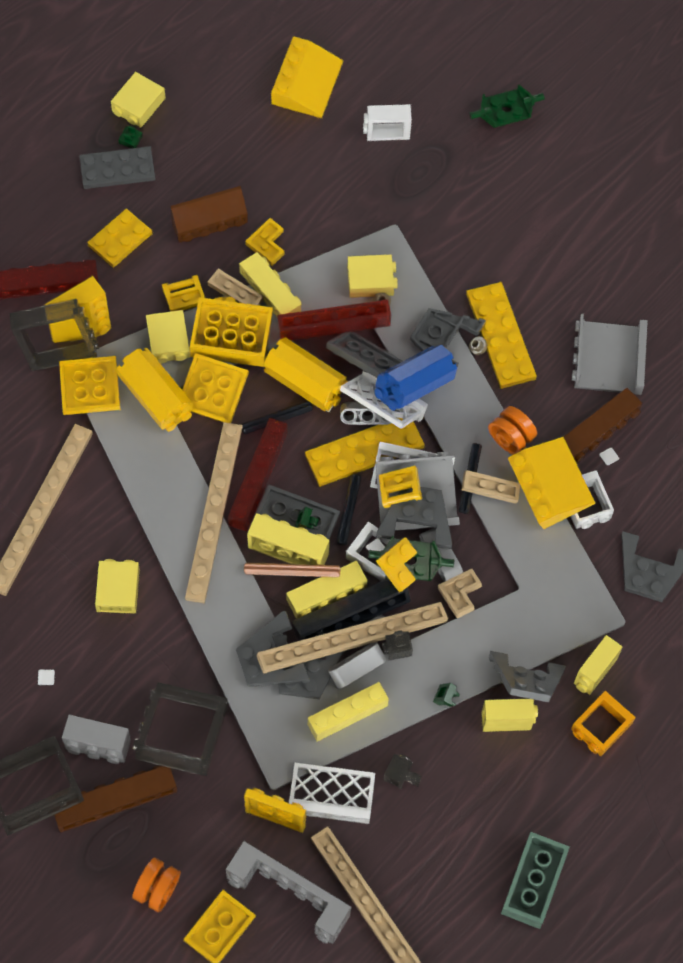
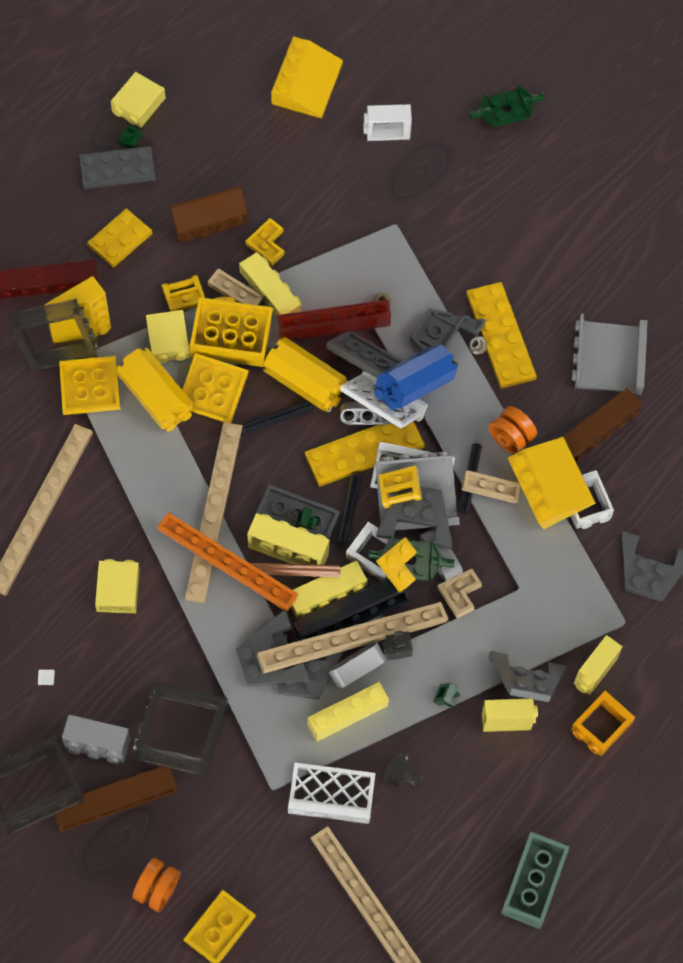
light grey plate [226,841,351,944] -> none
clear red brick [228,418,288,532] -> none
yellow plate [244,788,306,833] -> none
light yellow brick [347,254,398,298] -> none
white sticker [366,538,385,551] -> none
white sticker [599,448,619,466] -> none
none -> orange plate [157,512,298,612]

